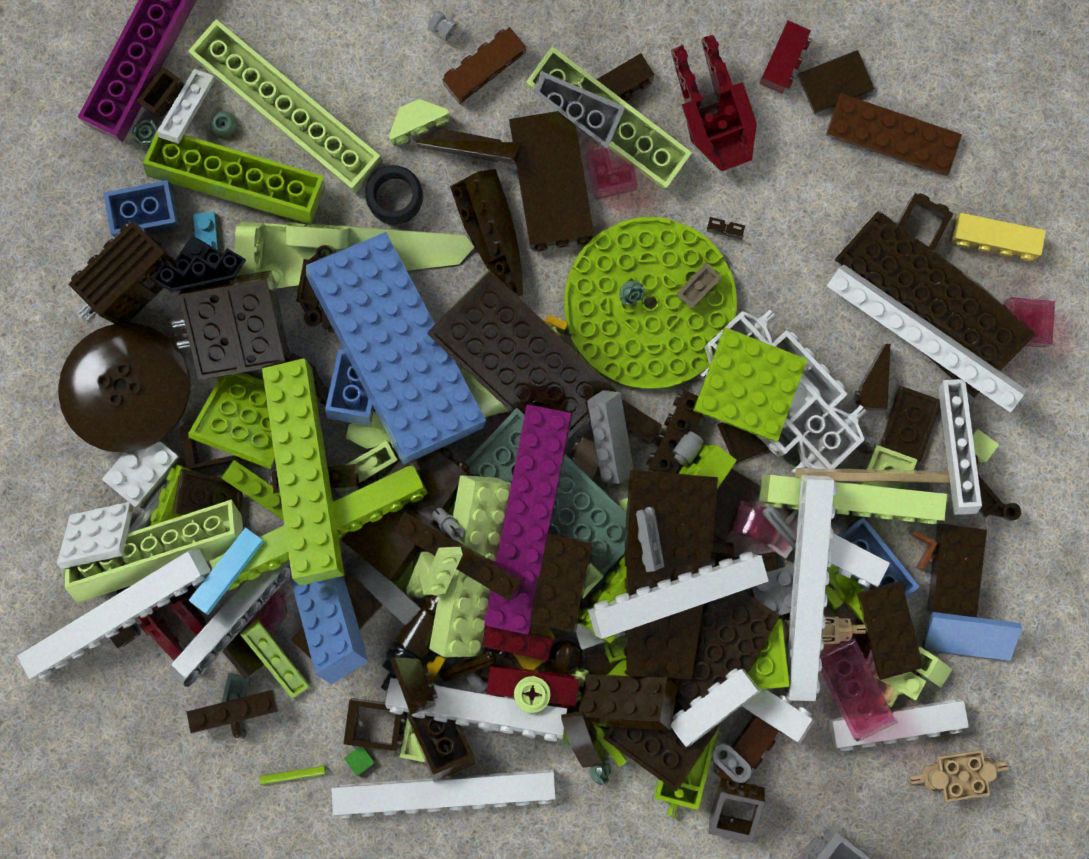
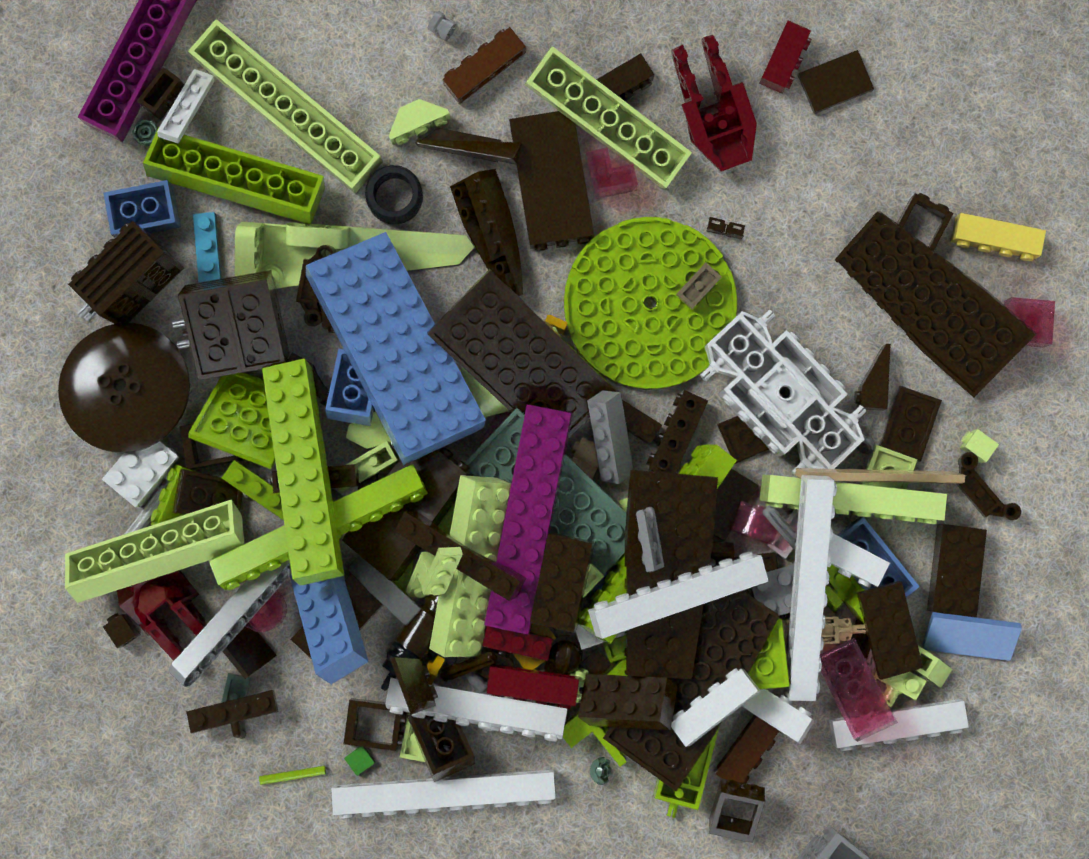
white brick [17,549,211,679] -> none
white plate [57,502,134,569] -> none
black brick [152,235,246,292] -> none
medium azure tile [189,527,264,615] -> none
sand green plate [210,111,237,138] -> none
lime tile [240,619,310,699] -> none
light grey pin [432,508,464,540] -> none
yellowish green gear [514,676,550,713] -> none
light grey wedge [533,71,625,149] -> none
dark brown slope [561,711,604,768] -> none
sand green plate [619,281,645,306] -> none
light grey brick [673,431,704,465] -> none
lime plate [693,327,808,443] -> none
light grey plate [712,743,751,783] -> none
reddish brown plate [826,93,962,176] -> none
white brick [827,265,1026,413] -> none
dark orange bracket [909,531,937,569] -> none
tan piece [909,749,1008,802] -> none
white brick [938,379,982,515] -> none

